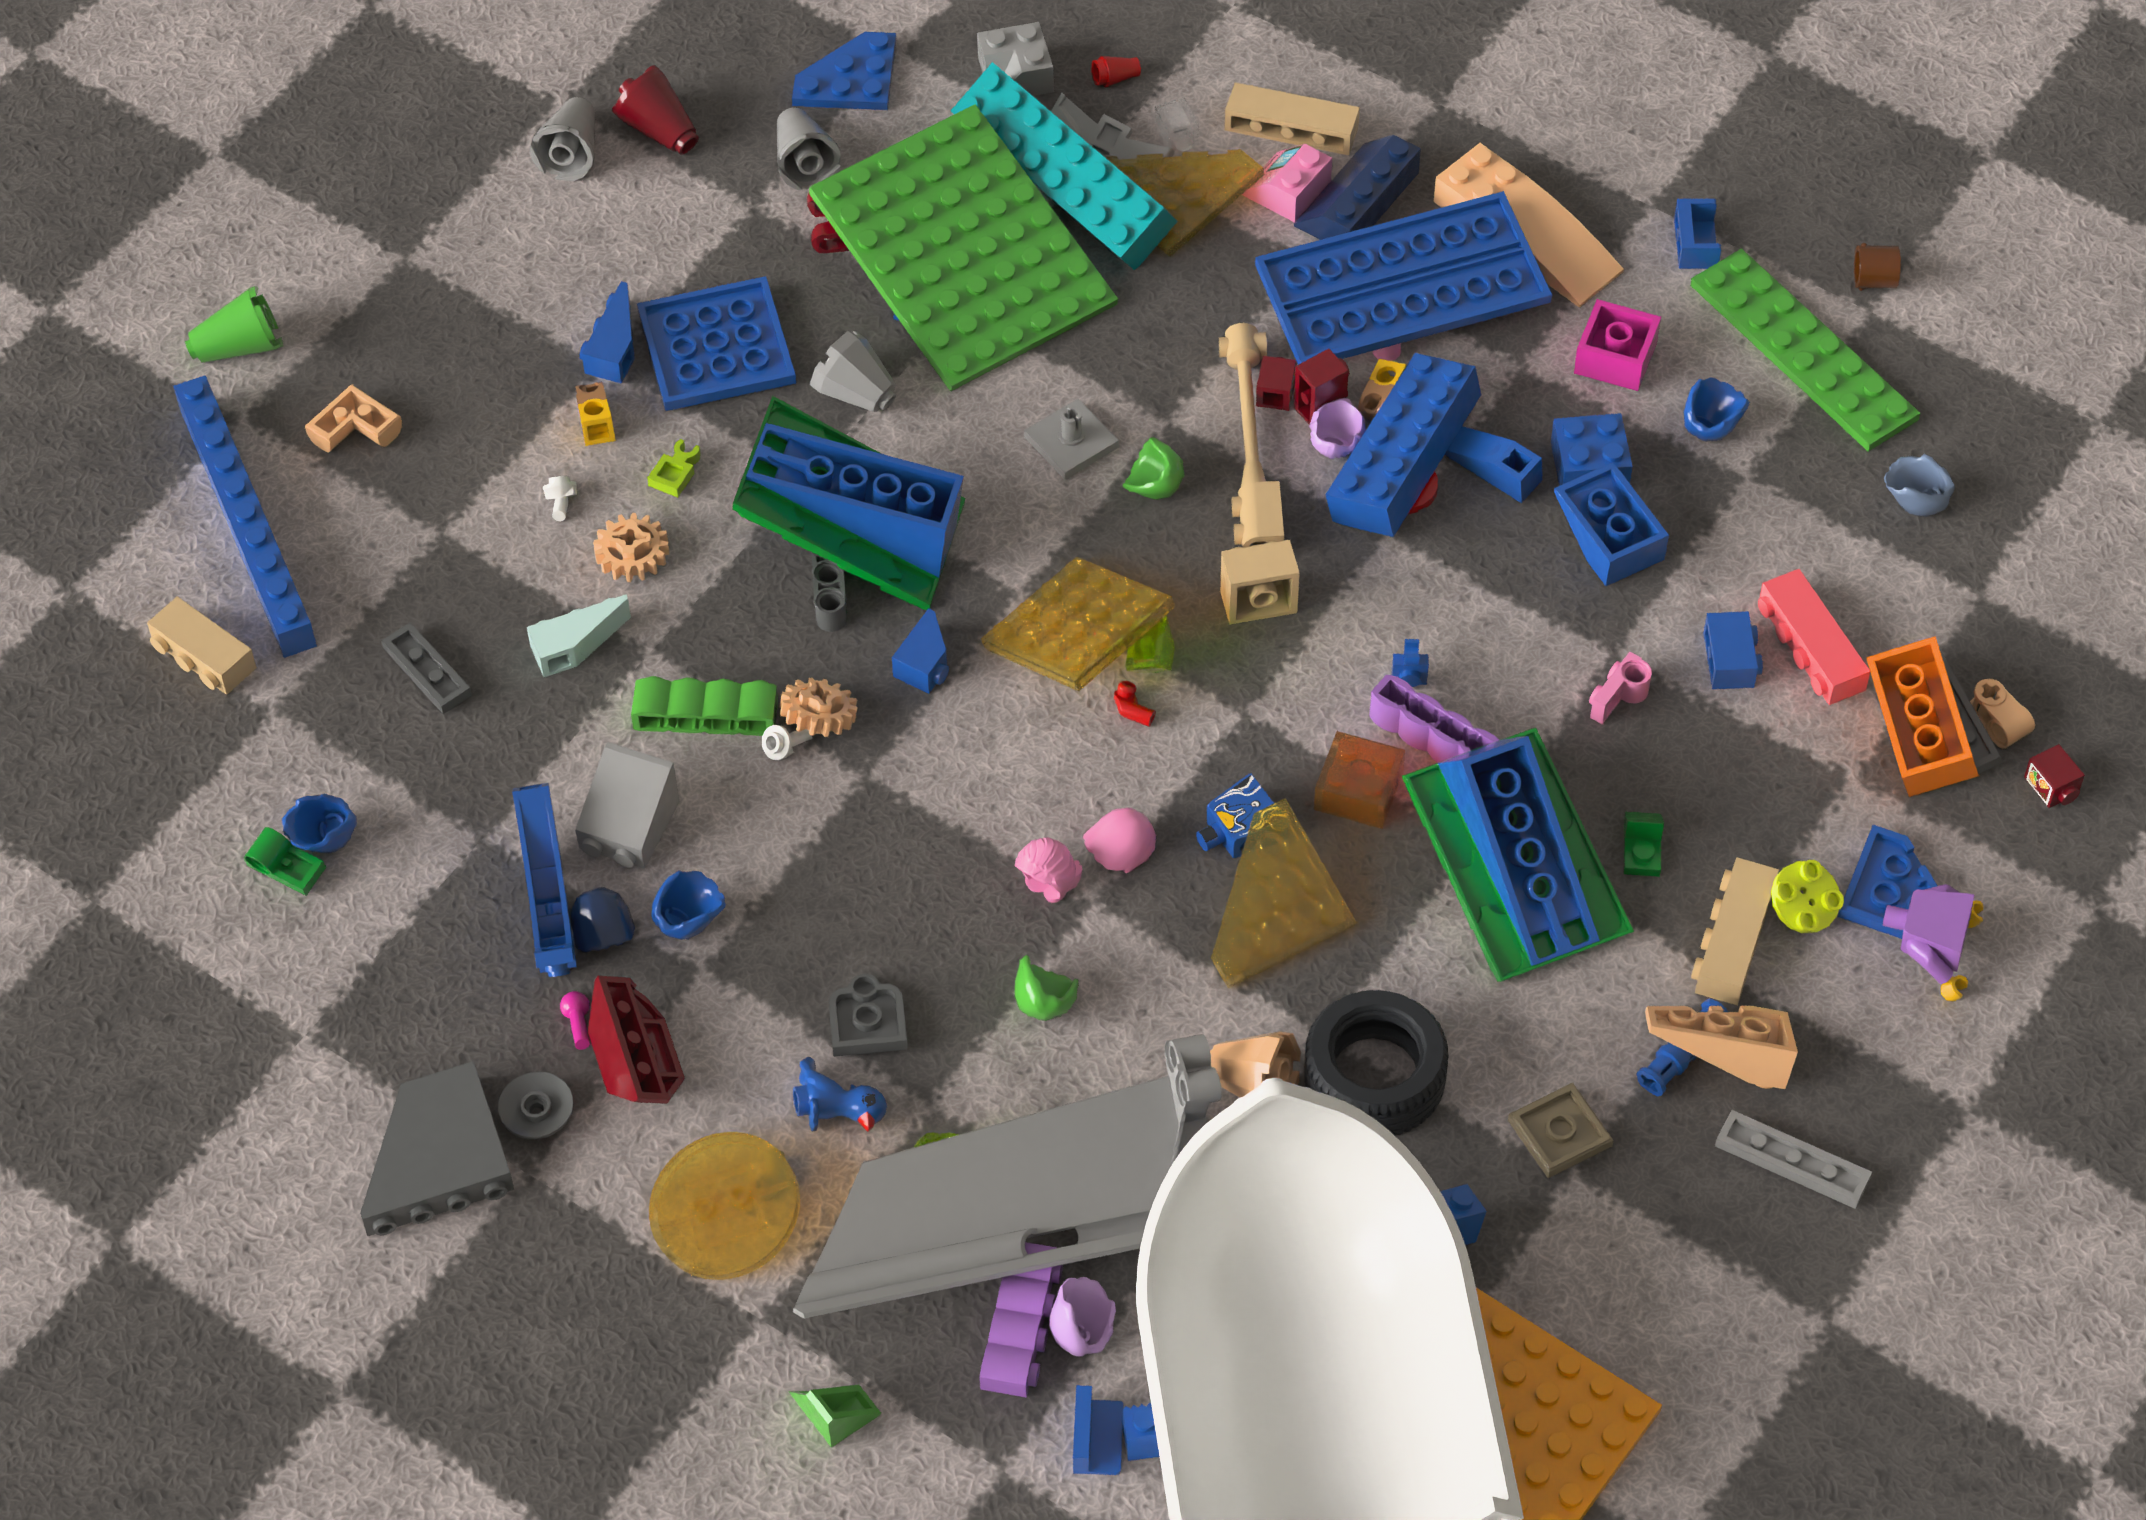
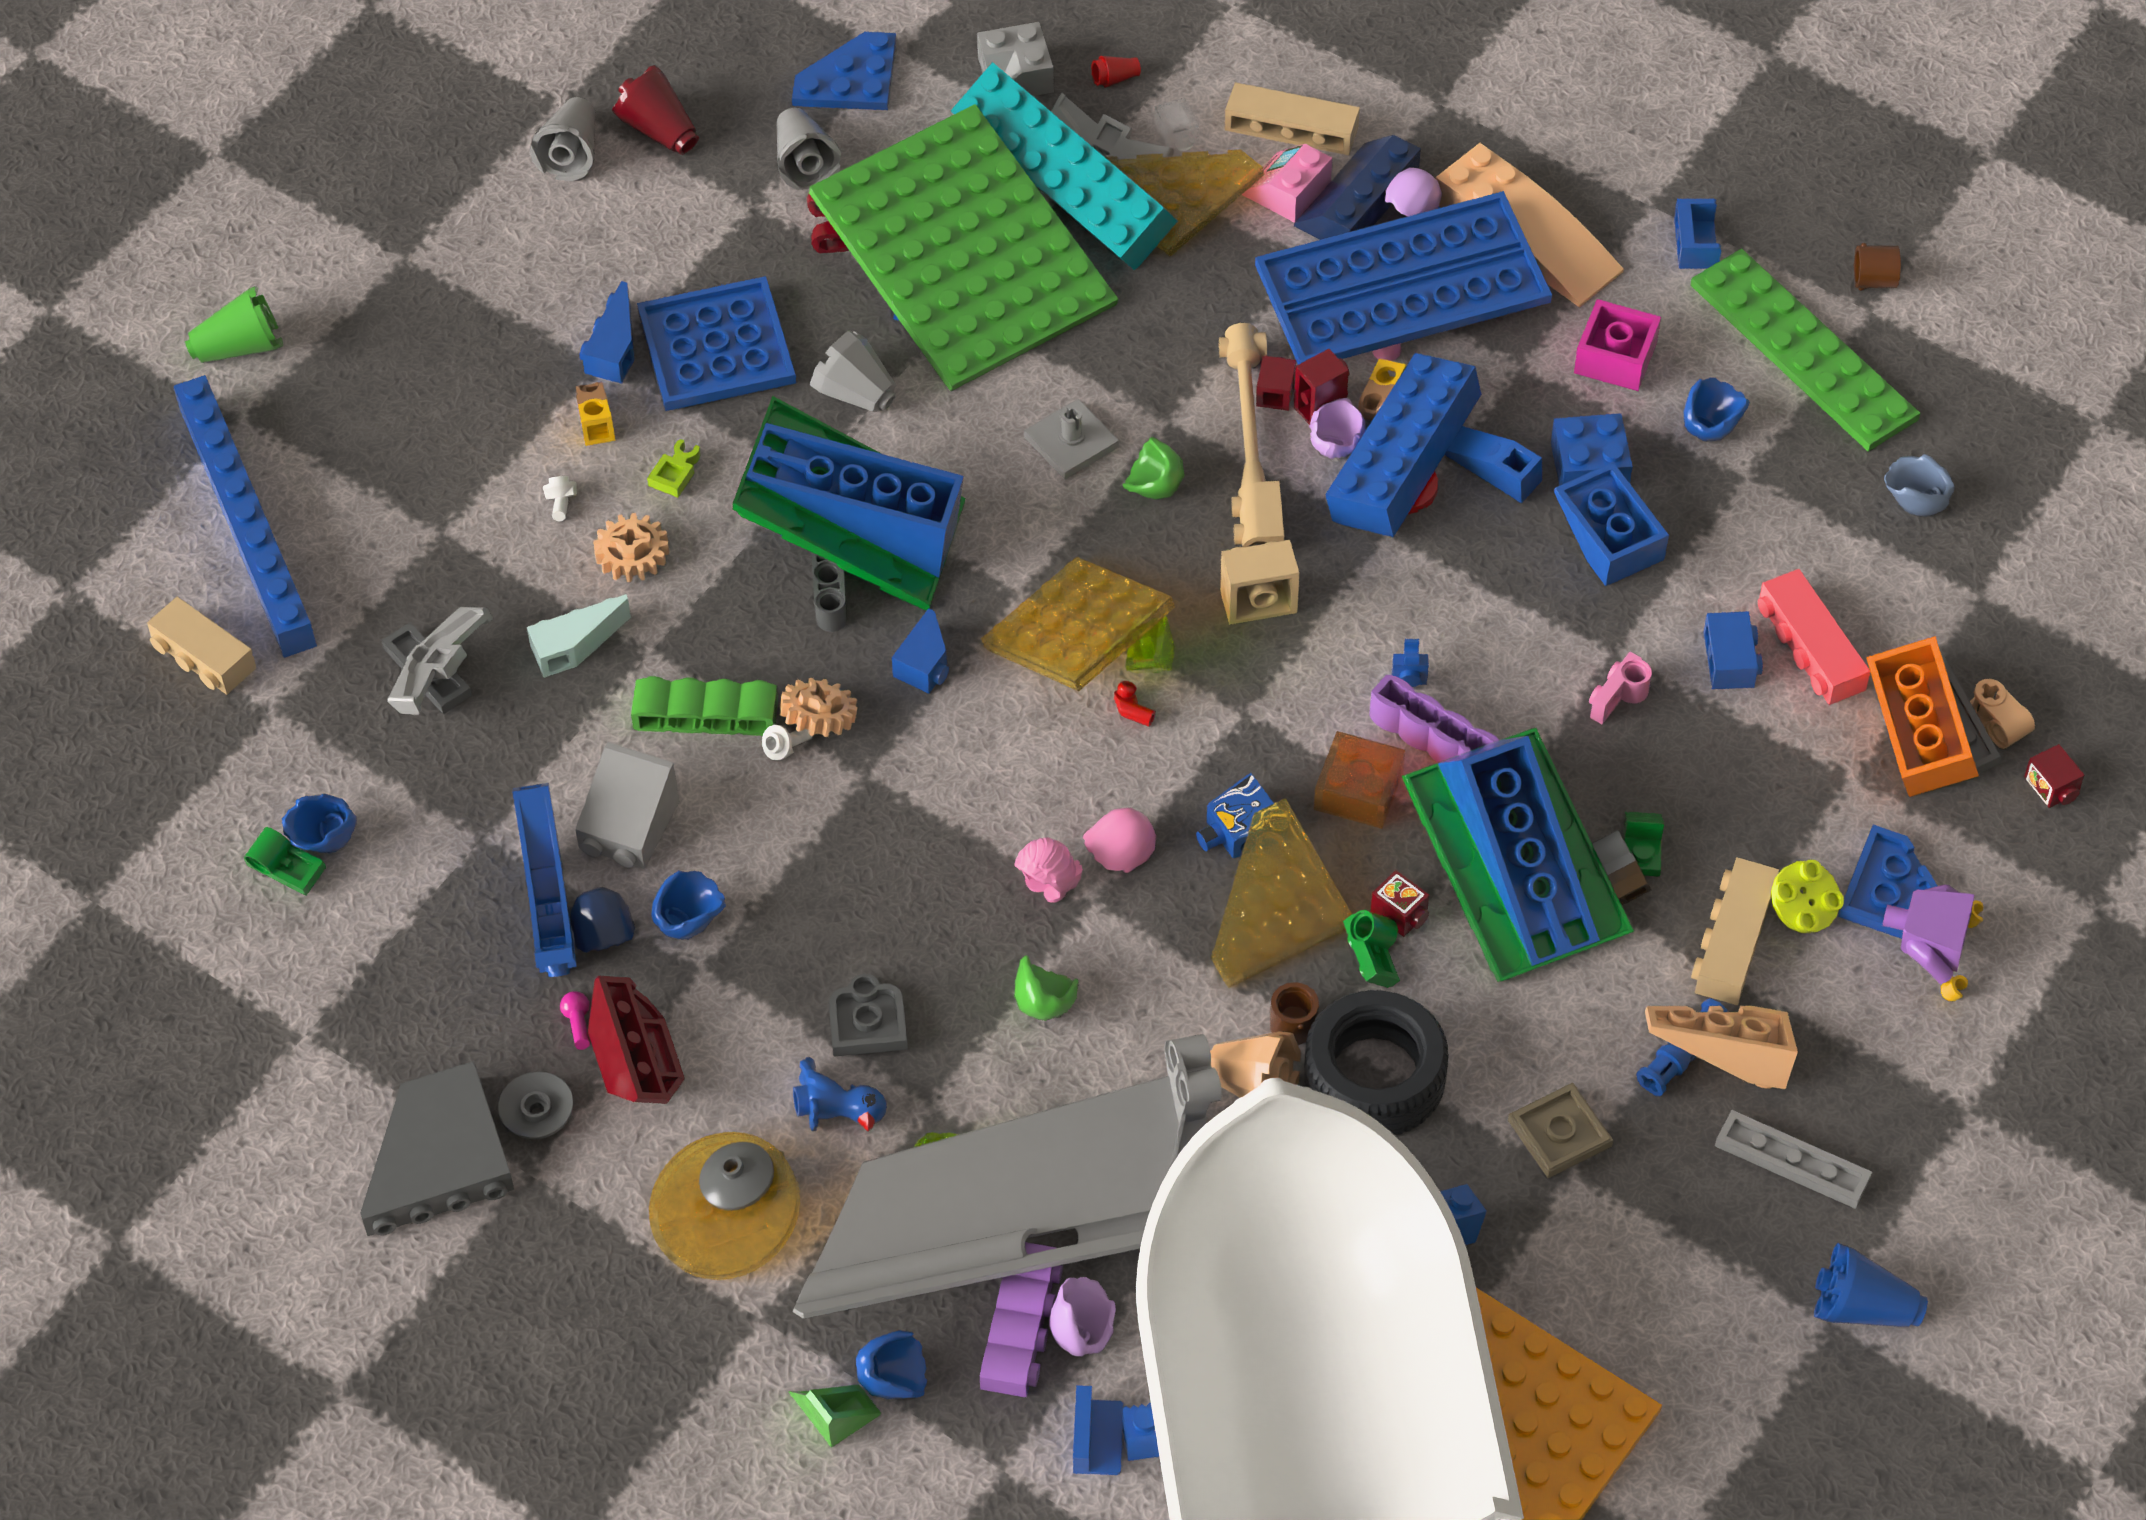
light nougat brick [305,384,402,453] -> none
none -> light grey plate [387,606,493,715]
none -> dark grey dish [699,1142,774,1211]
none -> blue hair [856,1330,927,1399]
none -> reddish brown piece [1270,982,1319,1045]
none -> green plate [1343,910,1400,988]
none -> dark red brick [1370,870,1429,937]
none -> lavender hair [1385,168,1442,217]
none -> leg [1592,830,1652,905]
none -> blue cone [1814,1243,1928,1327]

